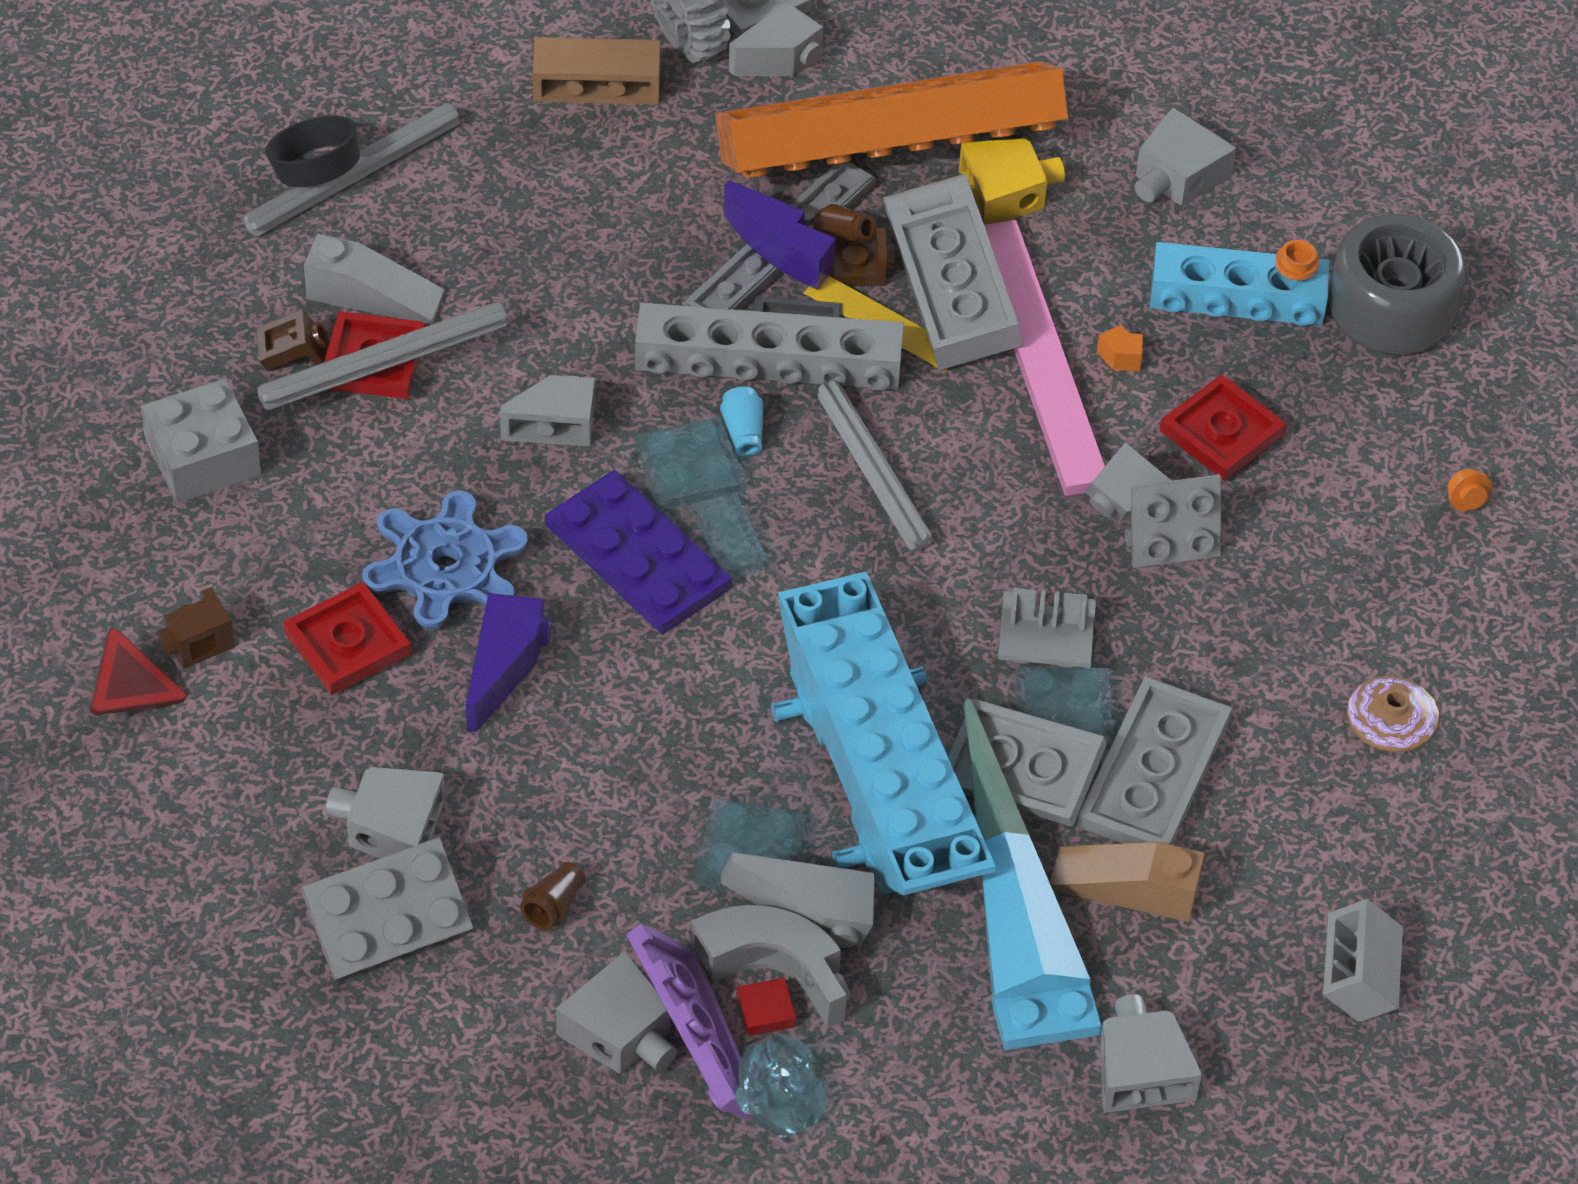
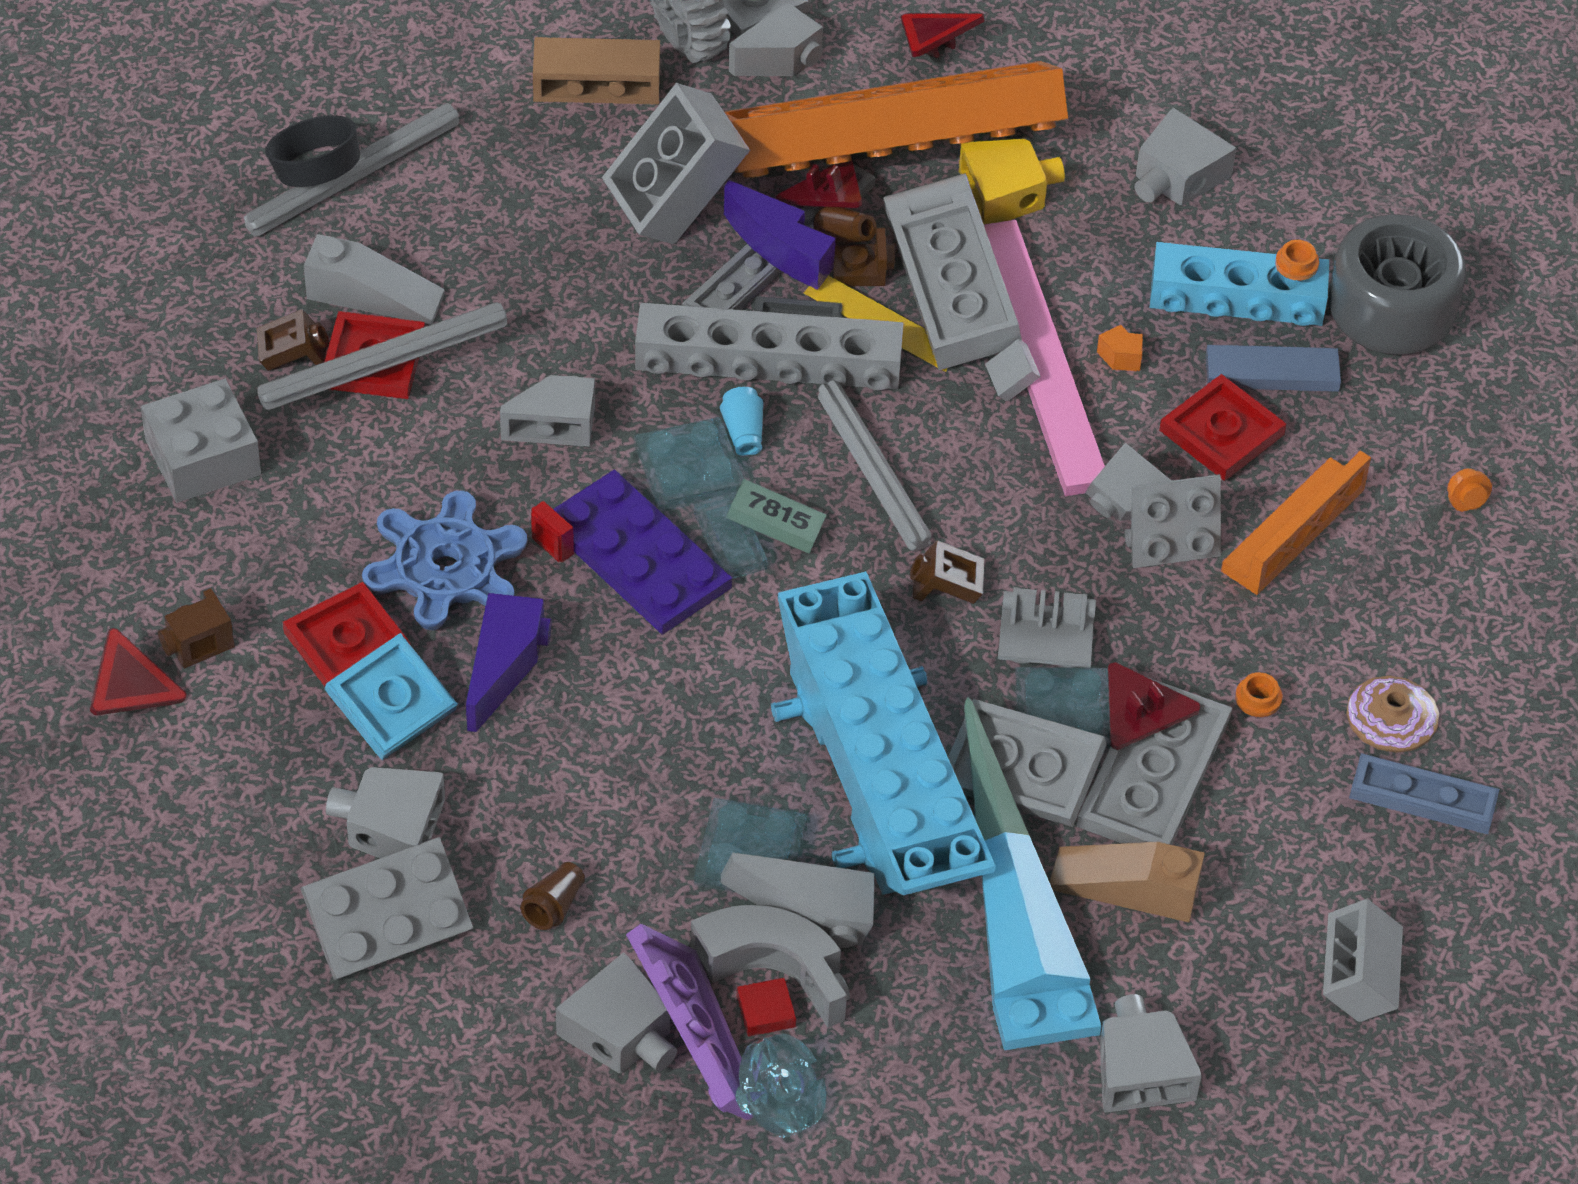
none -> medium azure tile [324,633,458,760]
none -> red tile [531,501,574,562]
none -> light grey brick [602,83,750,244]
none -> sand green tile [726,479,826,554]
none -> dark red piece [776,159,862,208]
none -> dark red piece [900,13,985,58]
none -> reddish brown bracket [910,540,984,604]
none -> light grey tile [985,339,1041,401]
none -> dark red piece [1108,662,1201,750]
none -> sand blue tile [1205,345,1341,392]
none -> orange fence [1221,450,1371,595]
none -> orange plate [1235,672,1283,717]
none -> sand blue tile [1349,753,1500,834]

